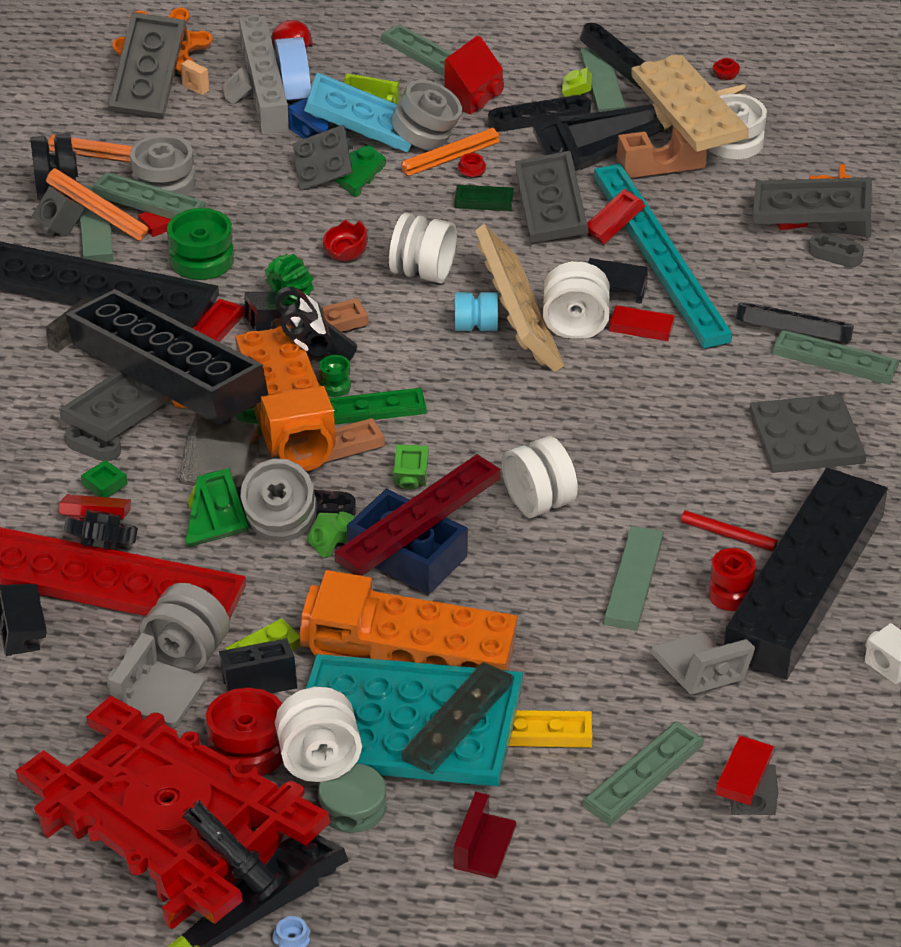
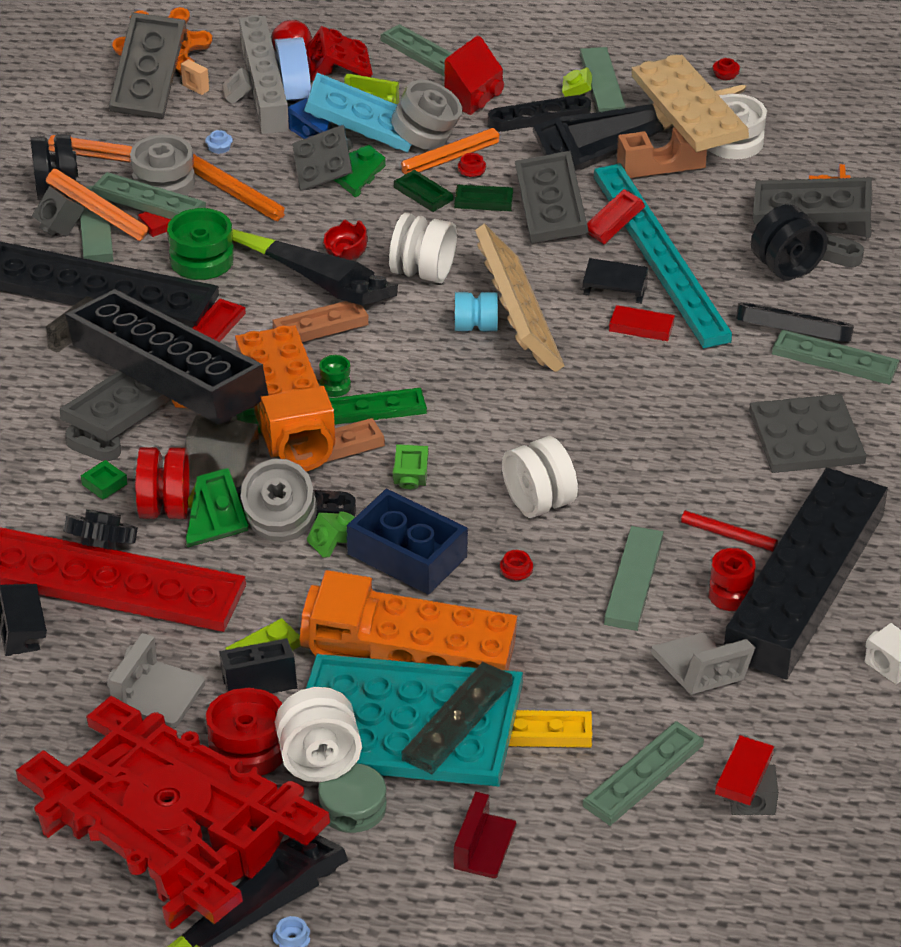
red tile [59,494,131,520] -> none
light grey wheel [139,583,230,672] -> none
black pin [182,799,283,902] -> none
black hinge [243,291,287,331] -> none
green gear [265,254,314,305] -> none
black connector [275,287,357,361] -> none
dark red plate [334,454,501,576] -> none
white wheel [543,261,610,338] -> none
black beam [580,23,645,90] -> none
none -> red wheel [135,447,190,519]
none -> orange axle [193,153,285,221]
none -> light blue plate [205,130,233,154]
none -> black plate [232,229,398,305]
none -> red bracket [306,26,373,81]
none -> dark green tile [394,170,453,212]
none -> red plate [500,550,533,580]
none -> black wheel [751,204,828,281]

